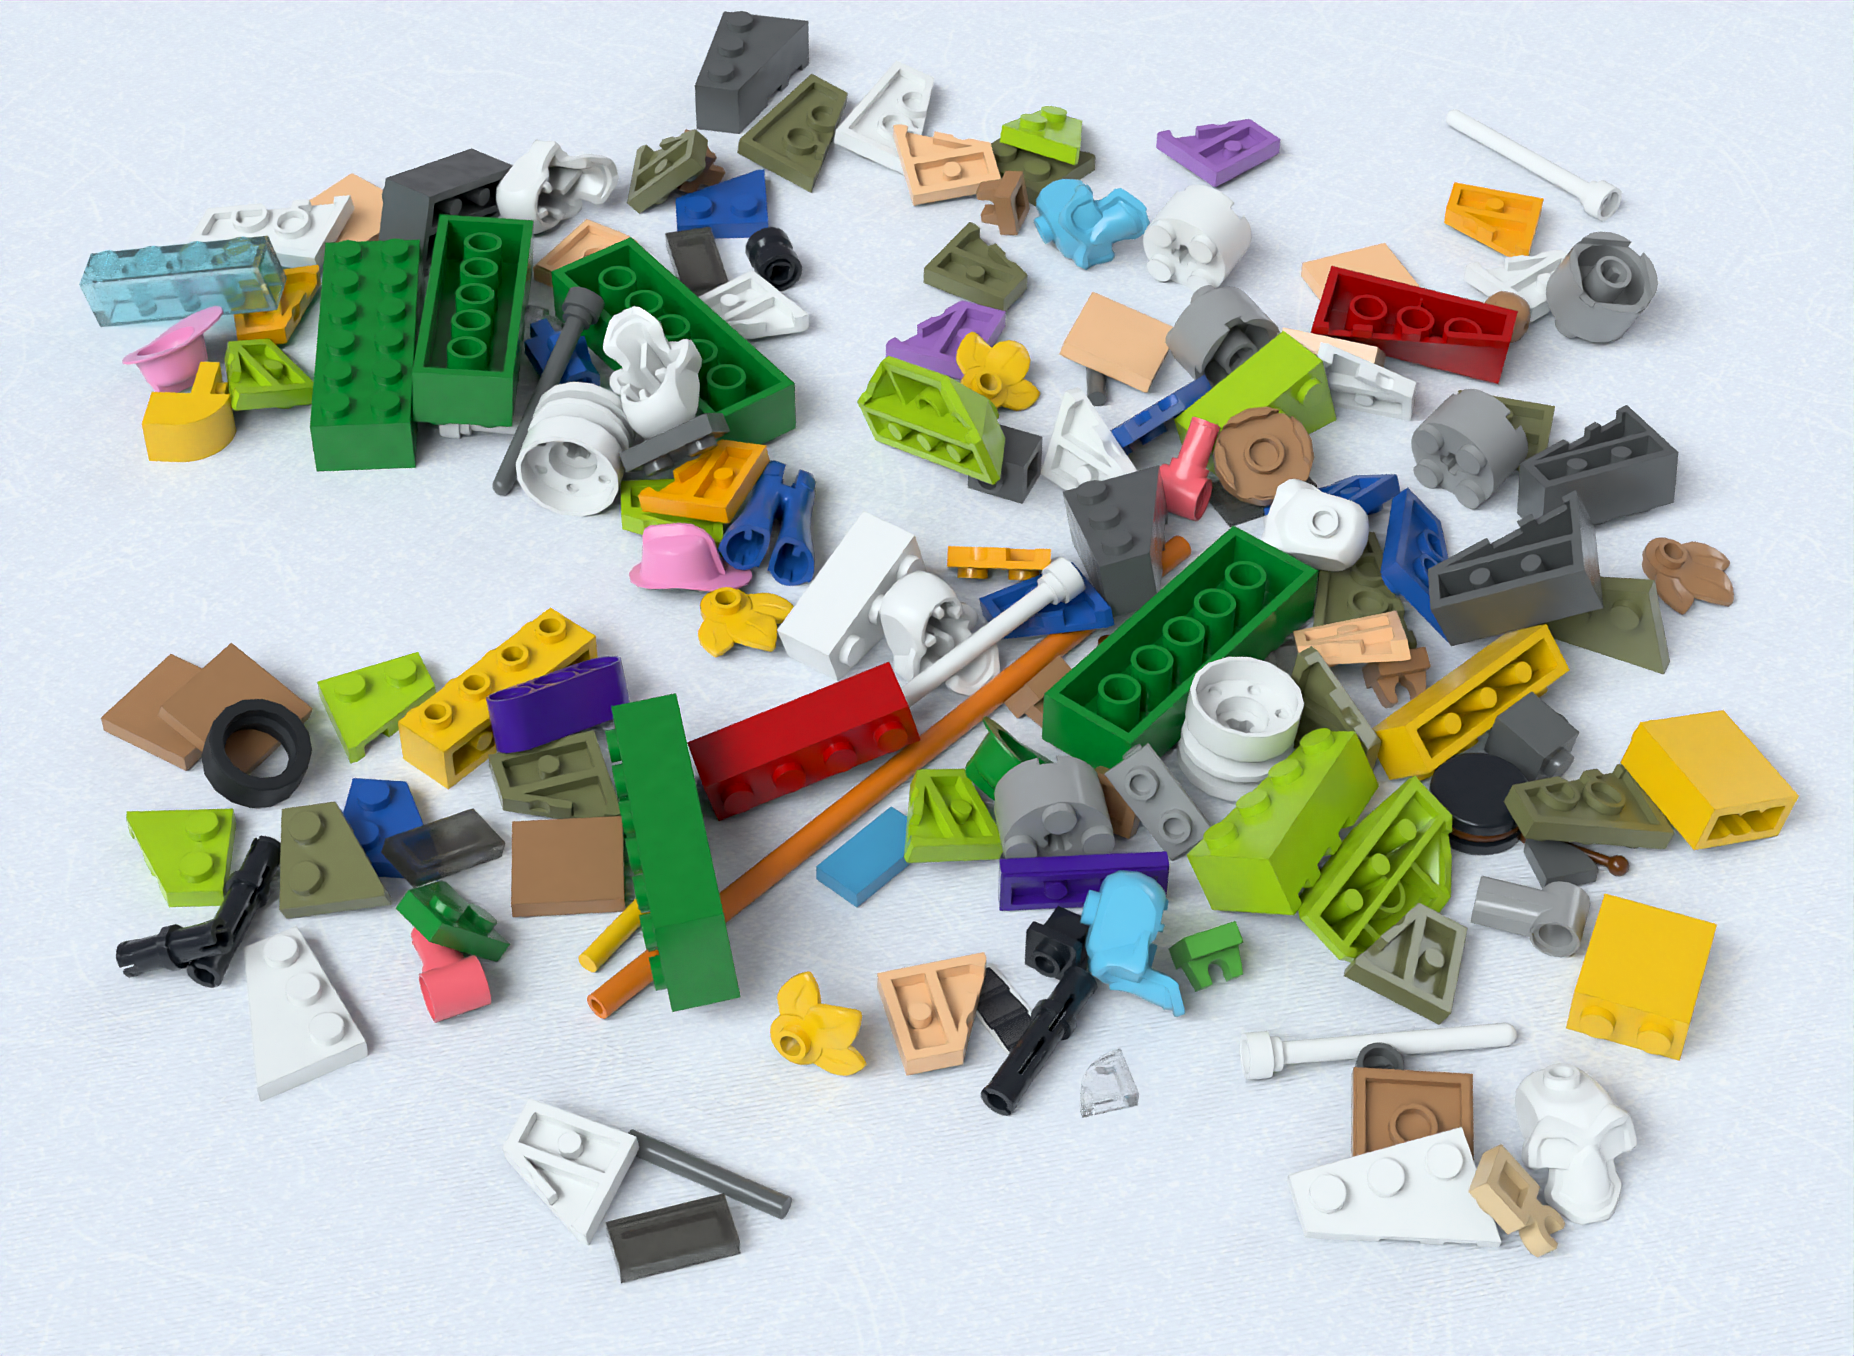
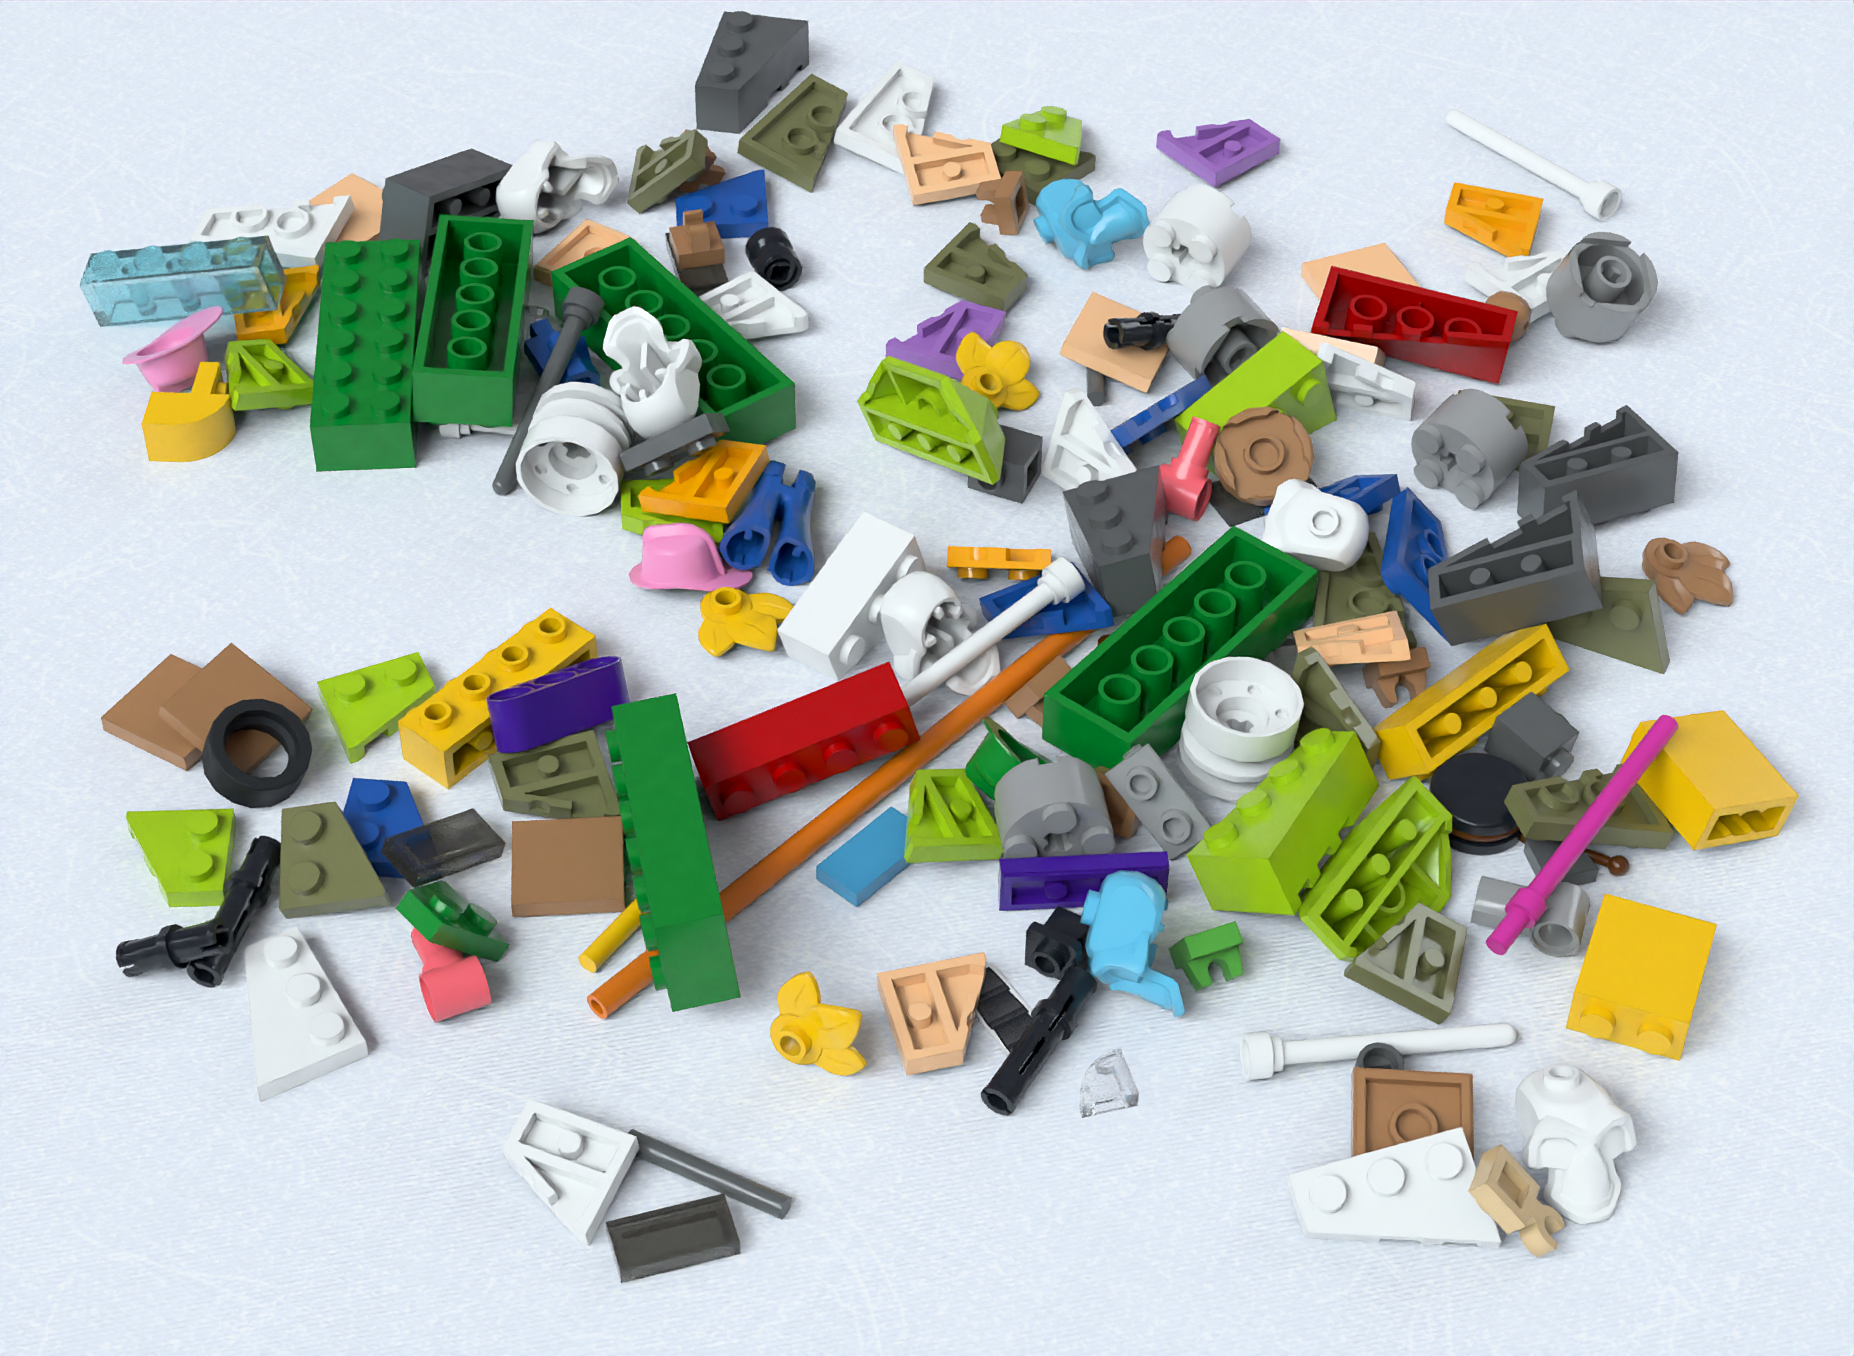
none -> medium nougat tile [669,209,725,270]
none -> black pin [1103,311,1182,350]
none -> dark pink bar [1486,715,1679,955]

